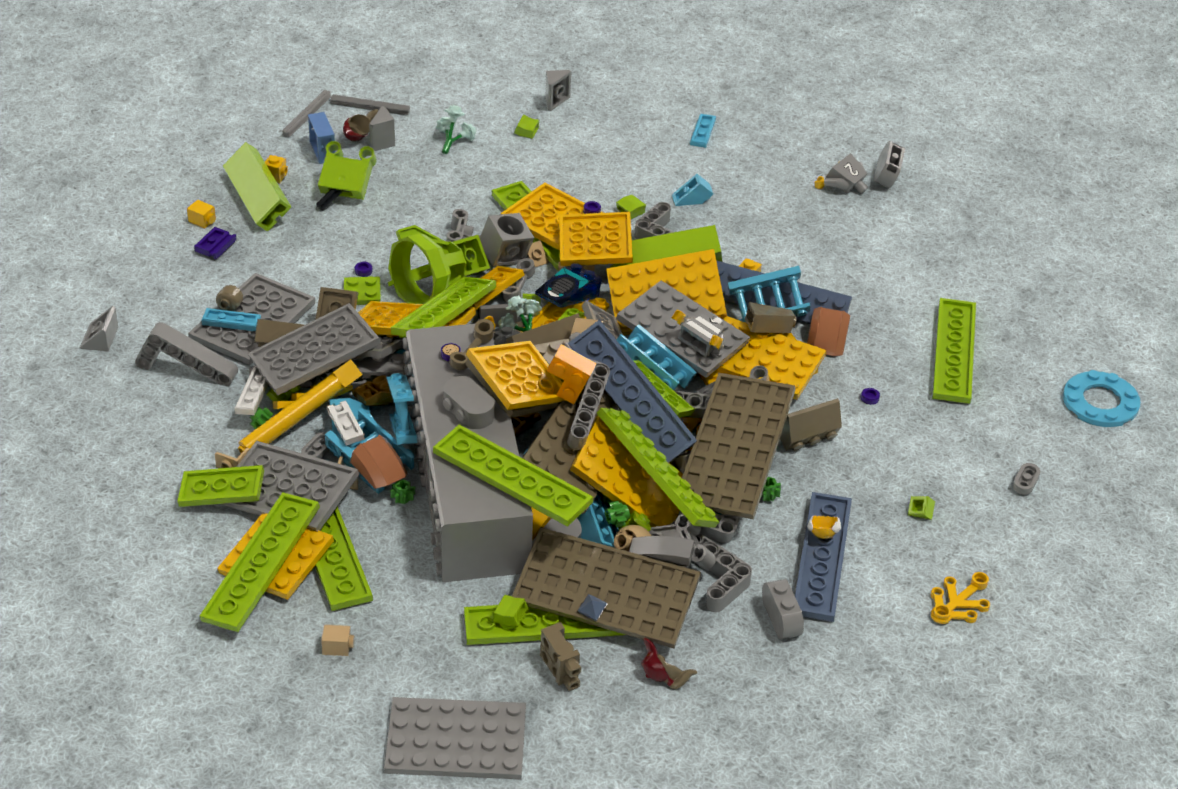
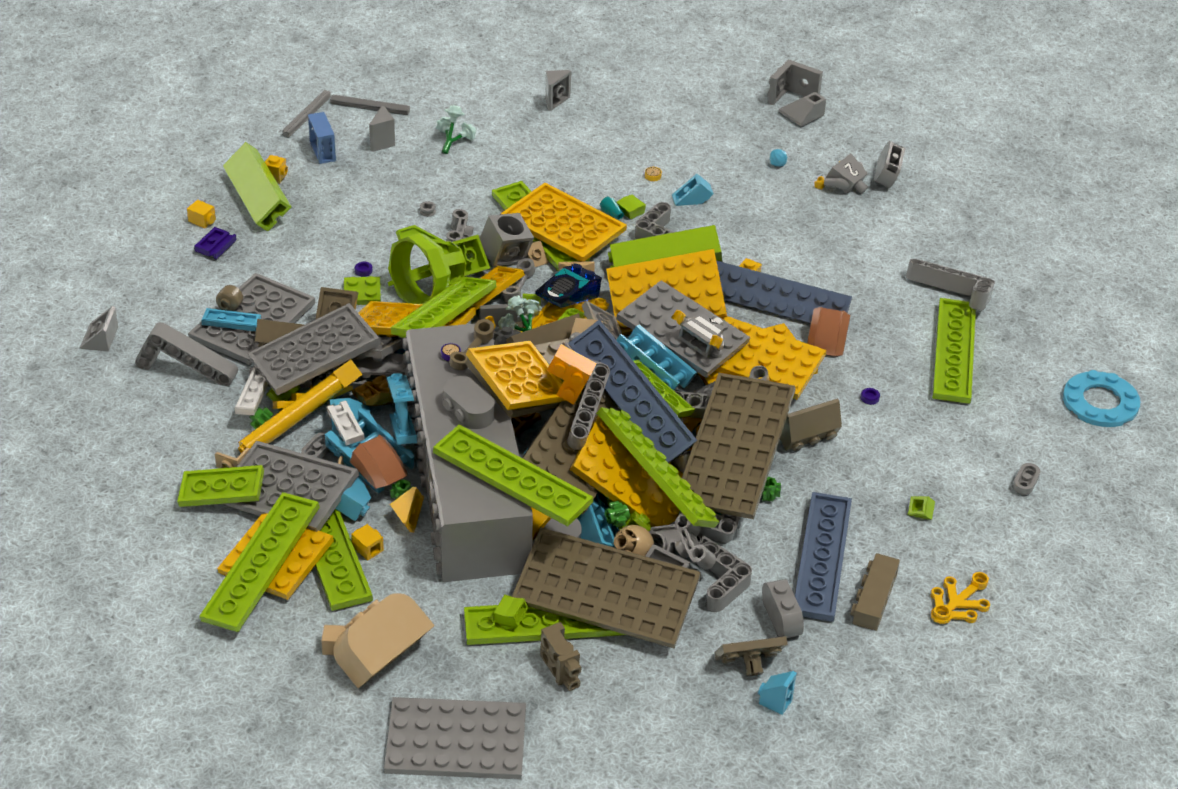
lime piece [316,141,377,211] -> none
dark tan hair [343,109,378,141] -> none
lime piece [514,114,539,139] -> none
yellow plate [559,212,633,266] -> none
sand blue slope [578,594,607,621] -> none
dark purple tile [583,201,601,214] -> none
light grey slope [629,536,694,567] -> none
hair [641,638,697,689] -> none
medium azure tile [690,114,716,148] -> none
medium azure fence [728,266,810,322] -> none
dark tan slope [745,302,796,333] -> none
yellow hair [807,516,841,539] -> none
none -> tan brick [334,593,435,688]
none -> medium azure slope [335,477,371,521]
none -> yellow brick [351,524,384,561]
none -> yellow slope [390,487,424,533]
none -> light grey bush [420,201,436,217]
none -> teal cone [600,196,624,220]
none -> tile [645,167,662,181]
none -> dark tan plate [714,636,788,676]
none -> medium azure slope [758,671,797,715]
none -> light grey bracket [767,59,823,105]
none -> medium azure piece [769,149,787,167]
none -> light grey slope [778,92,826,126]
none -> dark tan brick [850,553,900,631]
none -> light grey beam [906,259,995,310]

